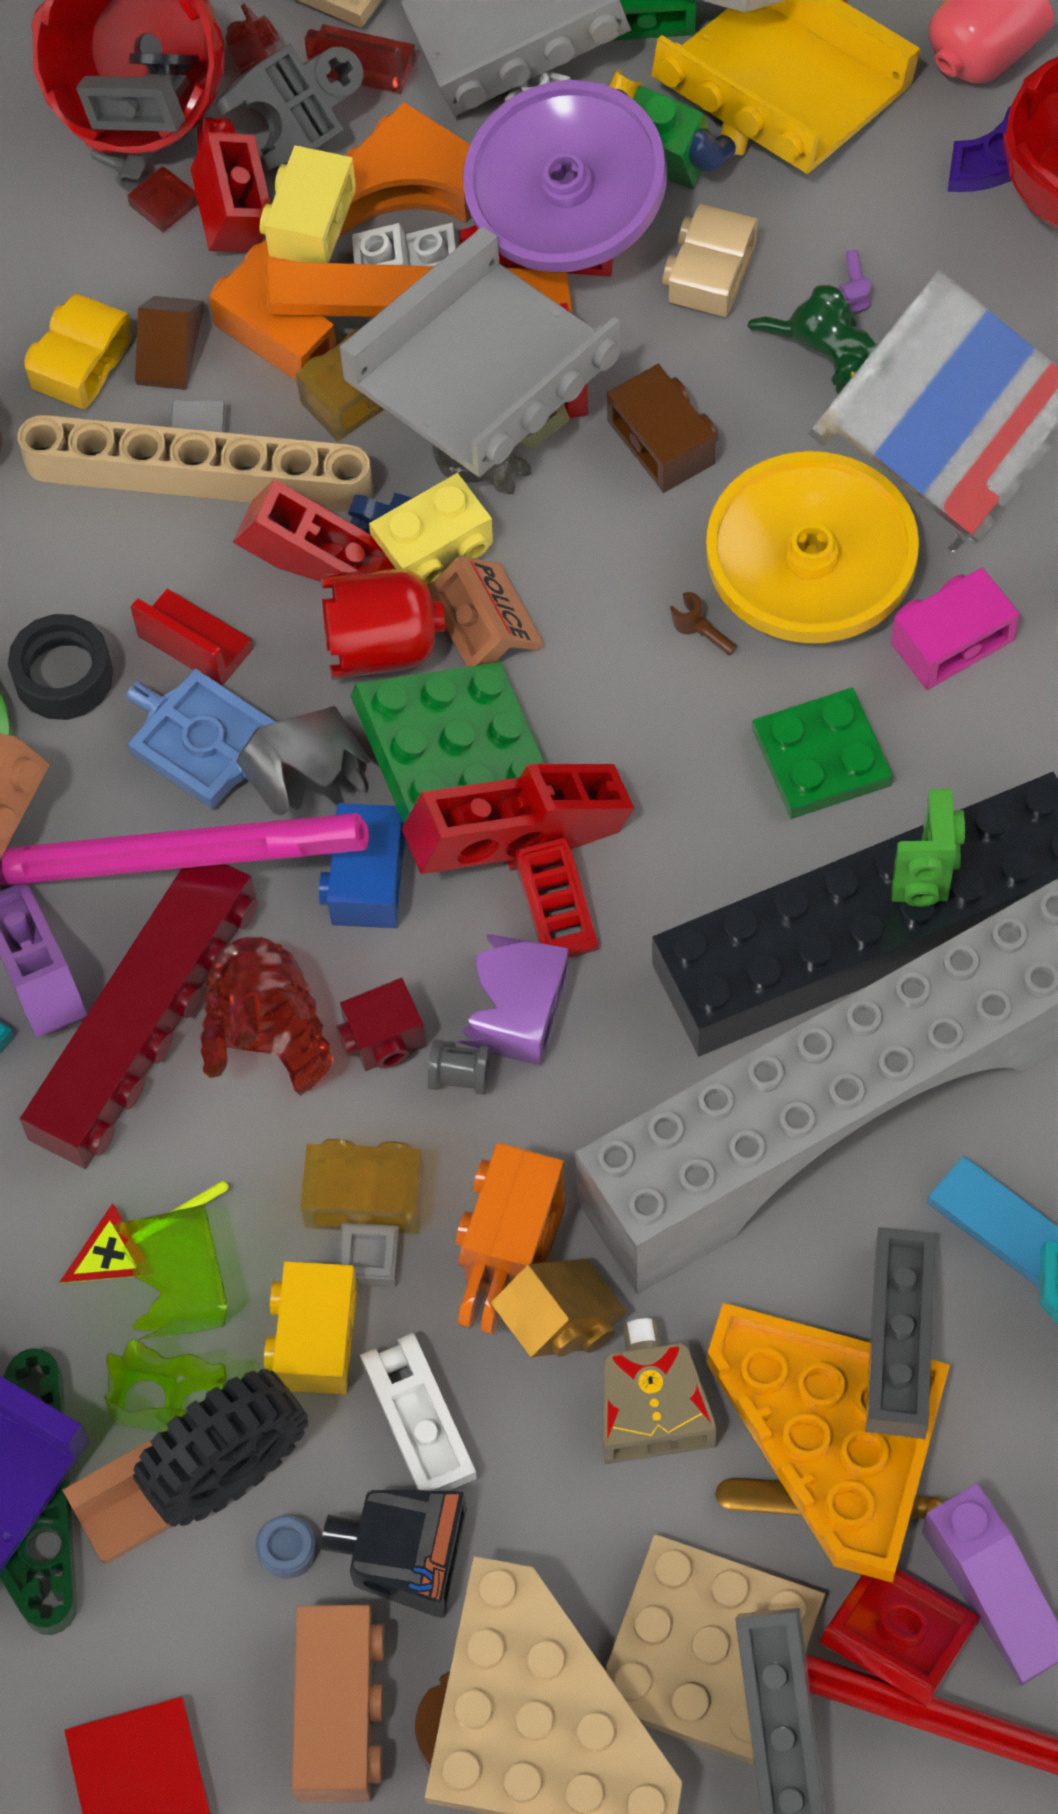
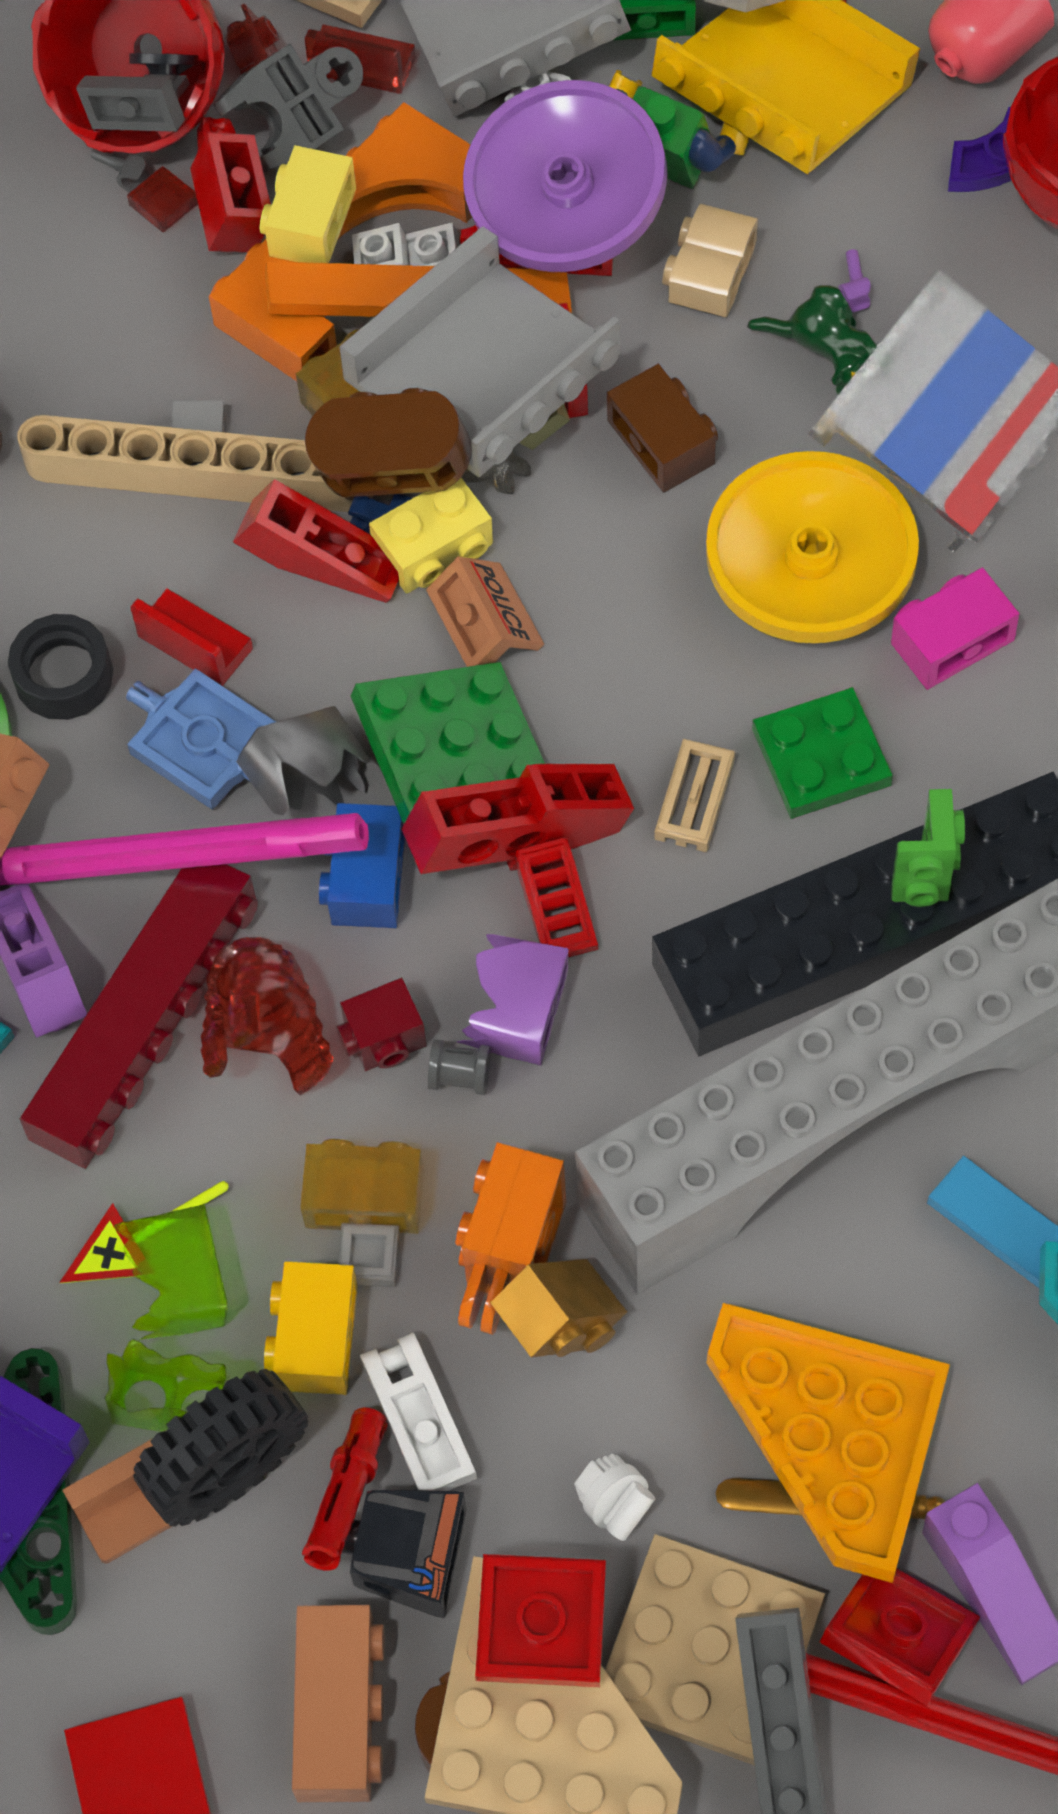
yellow brick [24,293,133,410] -> none
reddish brown slope [135,296,205,390] -> none
sand blue tile [256,1515,317,1579] -> none
red cylinder [321,569,445,680] -> none
dark tan torso [603,1318,716,1464] -> none
reddish brown hand [670,592,737,656] -> none
dark grey plate [865,1227,936,1439] -> none
none -> red pin [302,1407,388,1571]
none -> reddish brown brick [305,388,472,498]
none -> red tile [475,1554,606,1688]
none -> white piece [574,1453,655,1541]
none -> tan tile [655,739,735,852]

